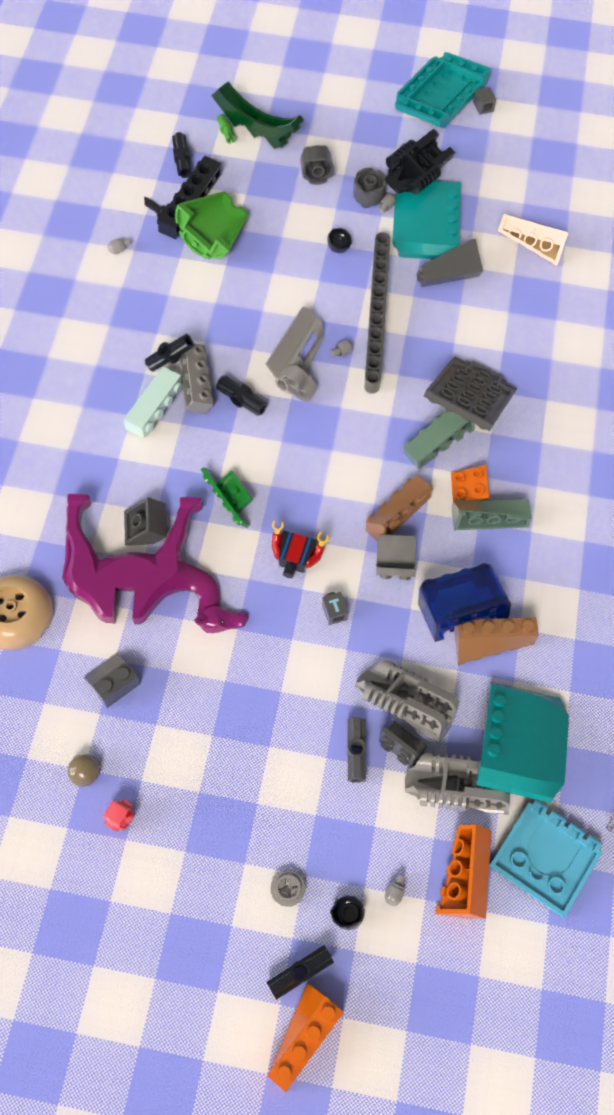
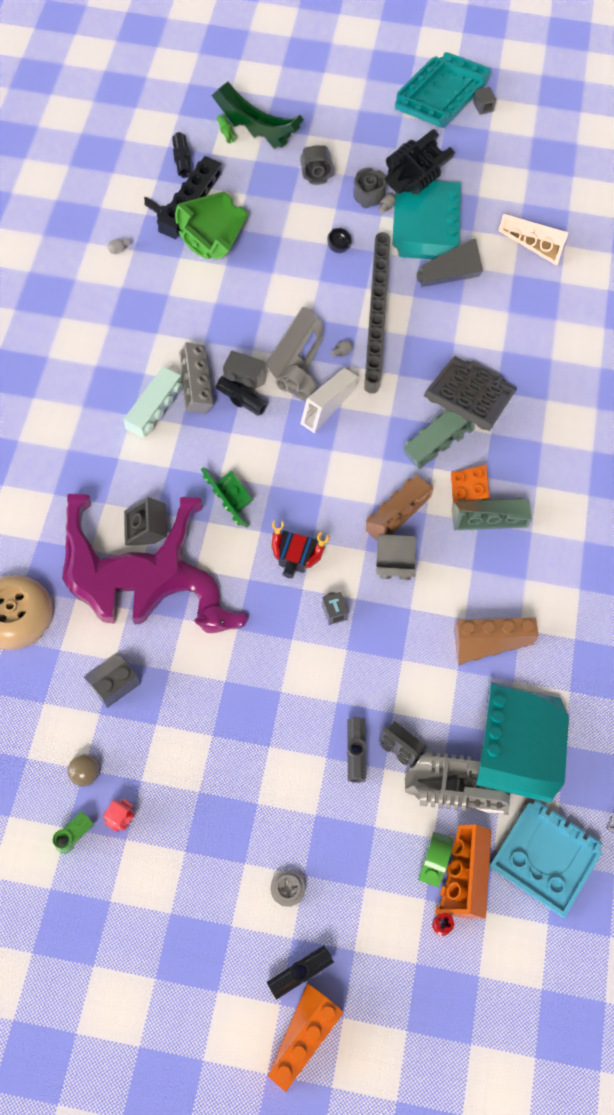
black piece [145,334,194,372] -> none
black hair [330,895,365,930] -> none
light grey connector [355,660,459,742] -> none
light grey cylinder [385,875,406,906] -> none
clear blue windscreen [418,563,511,642] -> none
none -> bright green piece [52,811,94,854]
none -> dark grey slope [223,350,265,388]
none -> white slope [300,368,358,433]
none -> bright green brick [418,831,454,887]
none -> red bush [432,913,455,936]

